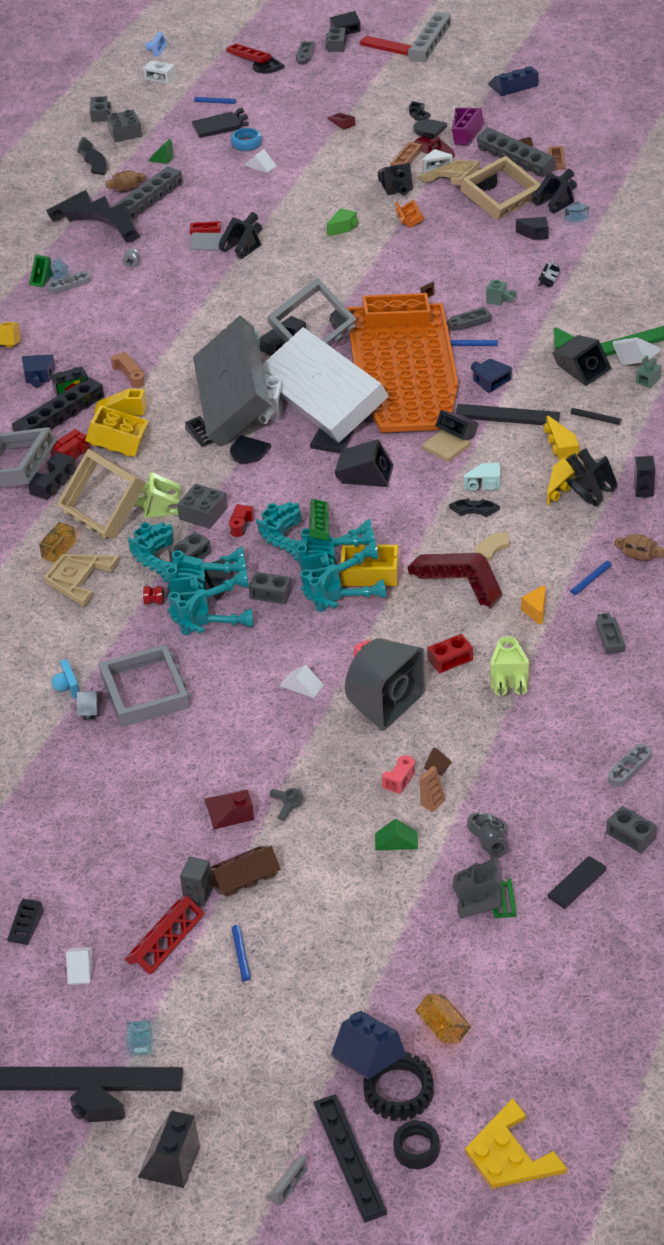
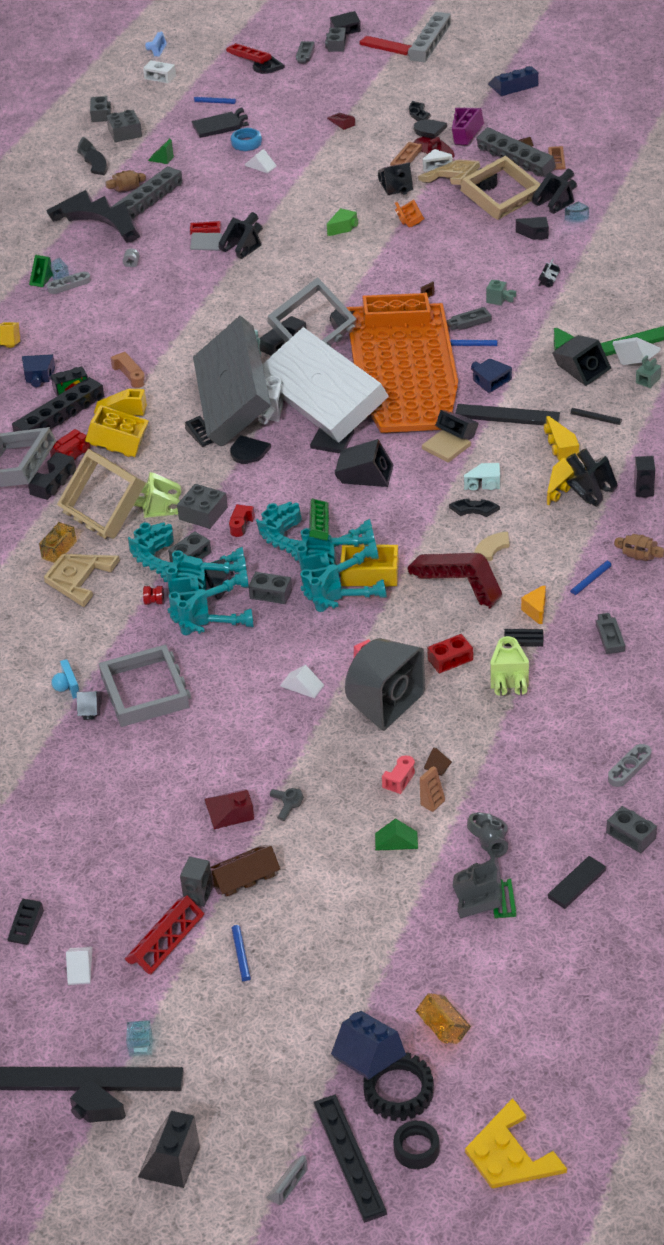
none -> black tile [504,629,543,647]

